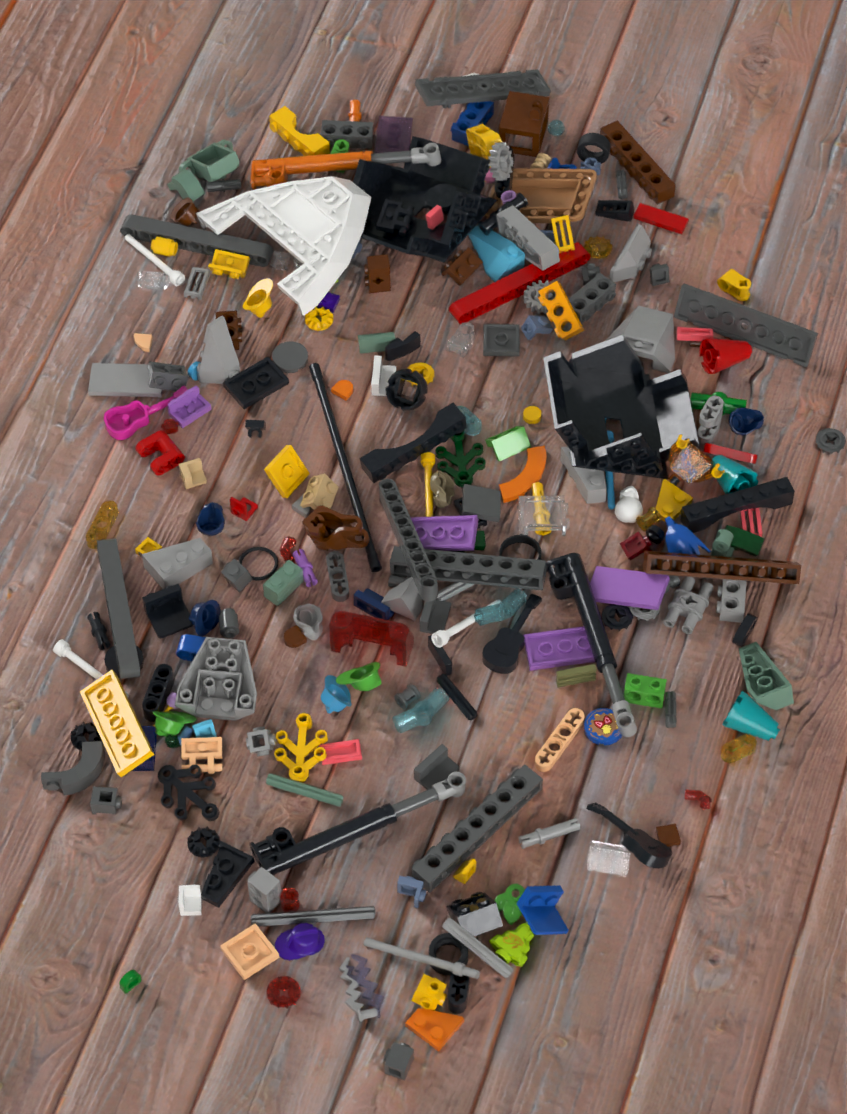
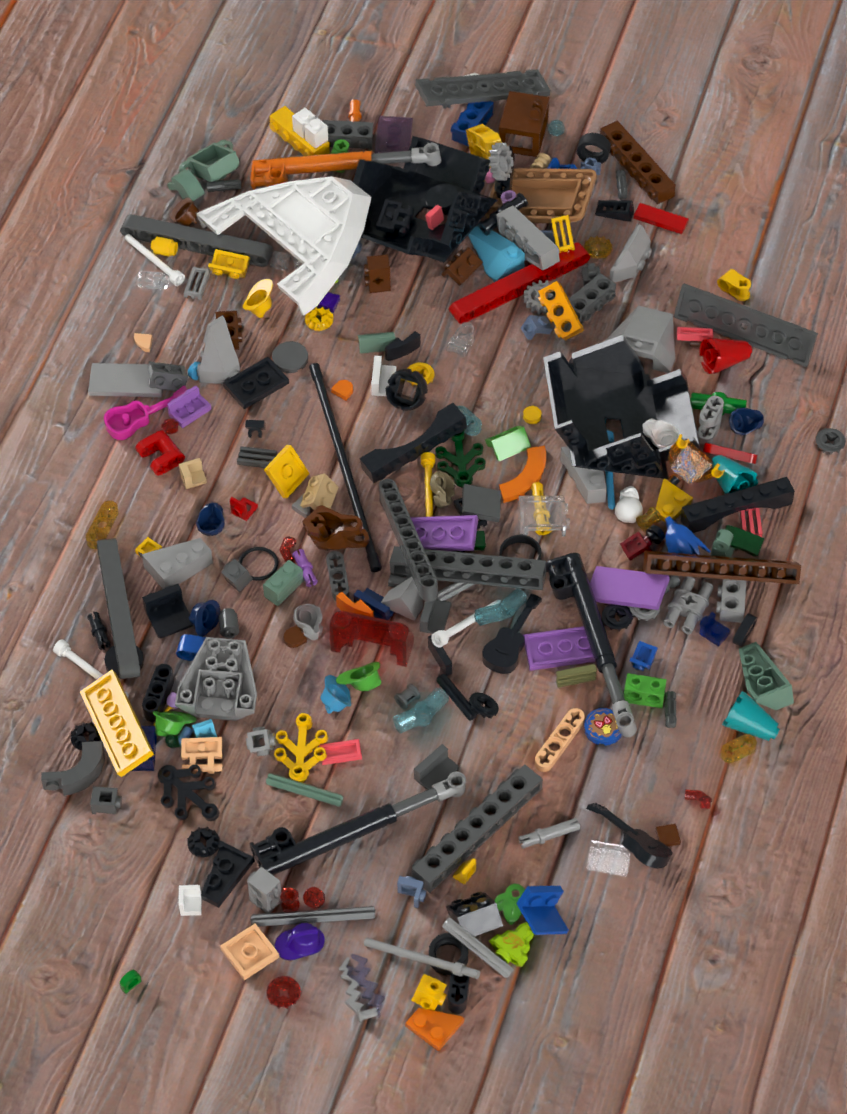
dark grey brick [384,1042,414,1080] -> none
dark grey tile [483,324,520,356] -> none
dark grey tile [650,264,670,286] -> none
none -> dark grey tile [237,446,277,468]
none -> white piece [292,108,328,149]
none -> clear red tile [303,887,325,909]
none -> orange slope [336,592,374,624]
none -> black gear [468,693,499,719]
none -> blue bracket [629,641,658,671]
none -> white hair [642,418,678,449]
none -> clear blue bracket [699,612,731,647]

